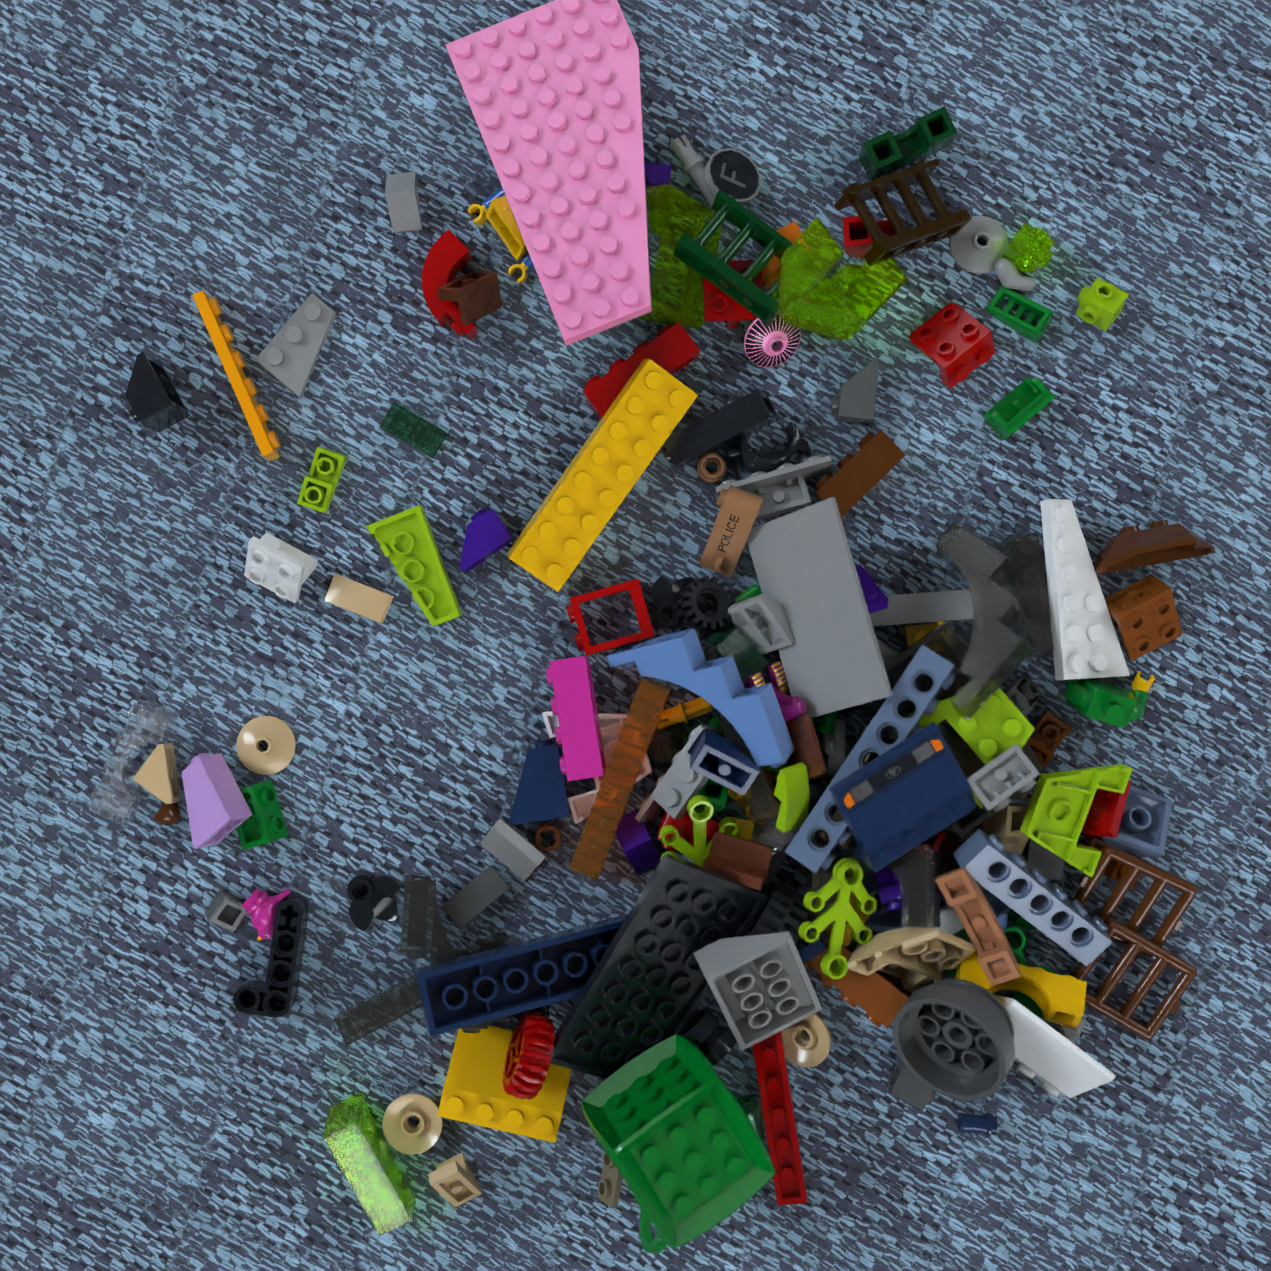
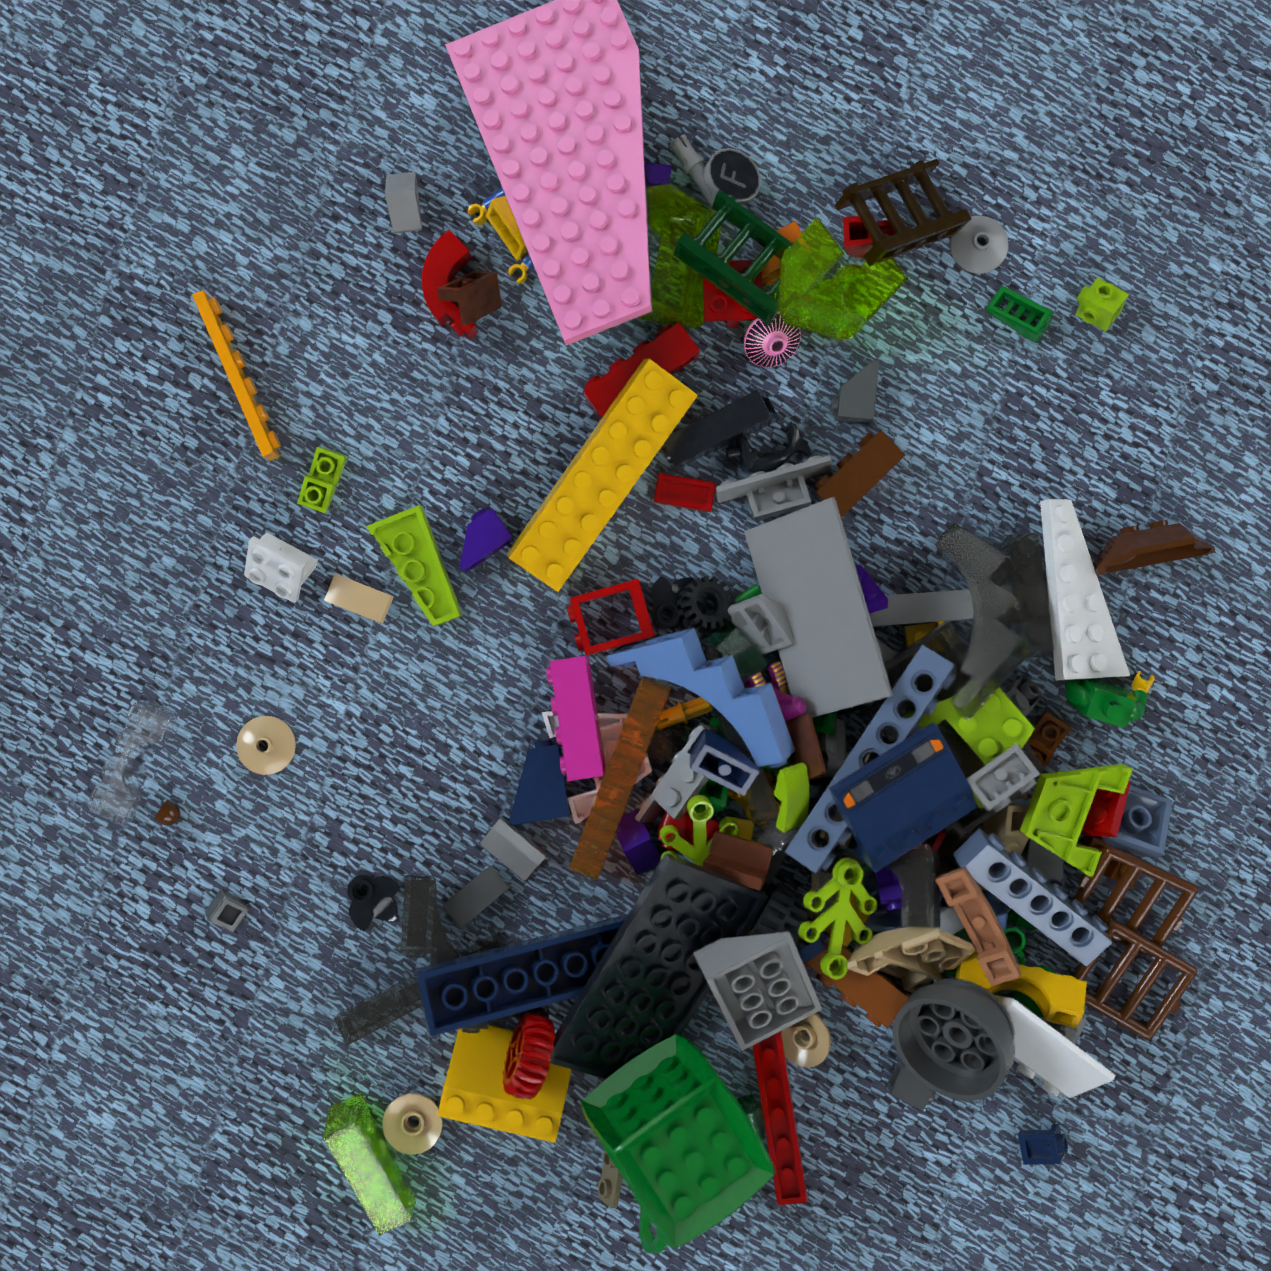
black slope [125,352,190,432] -> none
tan slope [133,743,181,804] -> none
lavender slope [181,753,252,849] -> none
black beam [233,896,309,1018] -> none
green bracket [236,780,288,850] -> none
dark pink animal [242,887,291,941] -> none
light grey wing [255,293,336,399] -> none
clear green slope [379,402,448,459] -> none
tan slope [428,1153,482,1208] -> none
reddish brown bush [535,824,562,852] -> none
black wheel [681,1008,737,1066] -> none
medium nougat plate [697,453,726,483] -> none
medium nougat door [699,485,764,578] -> none
dark green arch [858,106,957,181] -> none
red bracket [909,302,995,389] -> none
dark blue pin [958,1113,997,1138] -> none
green hinge [983,376,1055,440] -> none
light grey arm [994,258,1035,292] -> none
clear neon green brick [1002,222,1055,274] -> none
dark orange bracket [1104,574,1182,661] -> none
none -> red tile [653,473,716,513]
none -> dark blue bracket [1018,1124,1068,1165]

